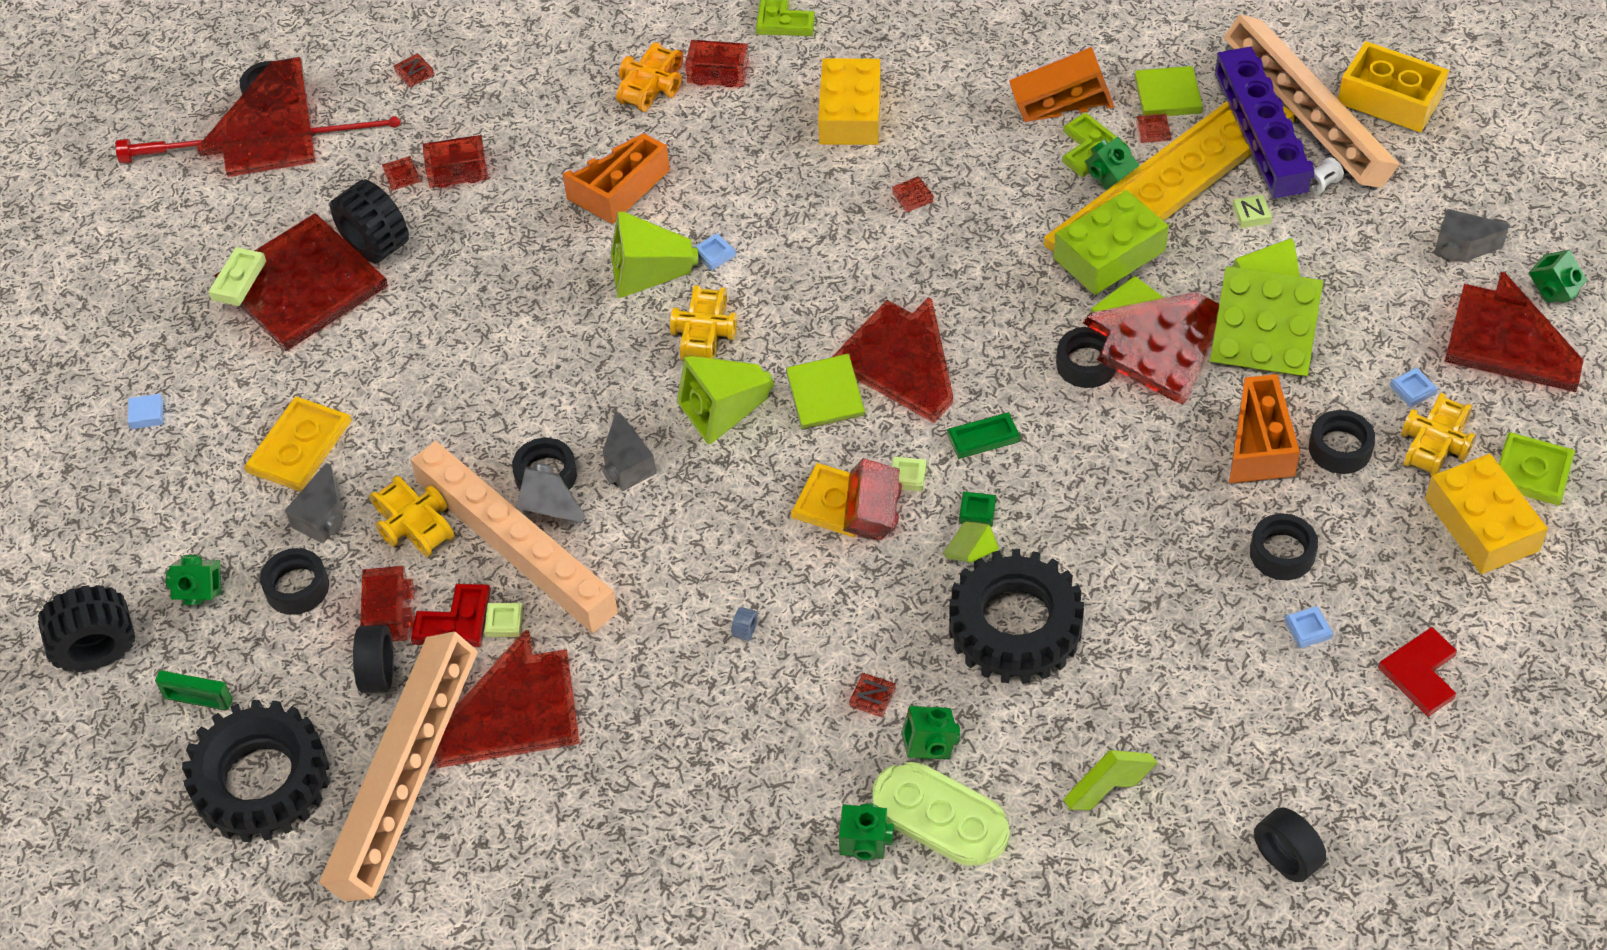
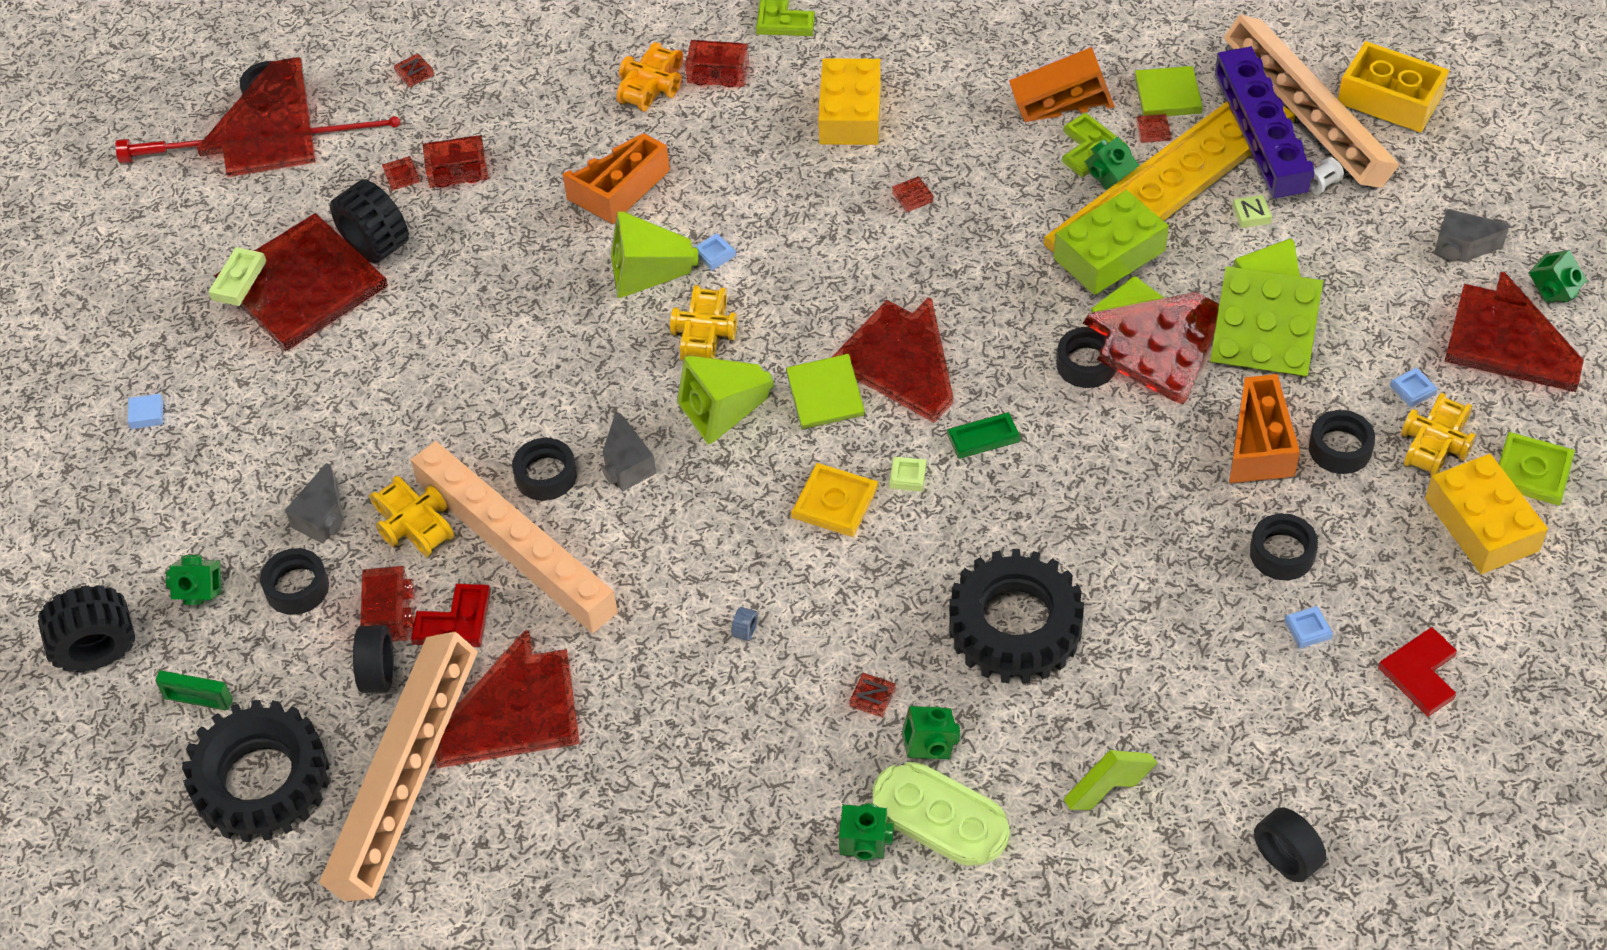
yellow tile [244,396,352,492] -> none
yellowish green tile [484,603,523,637] -> none
flat silver slope [516,462,584,523] -> none
clear red brick [843,458,902,540] -> none
lime slope [943,521,999,563] -> none
green tile [959,491,996,527] -> none

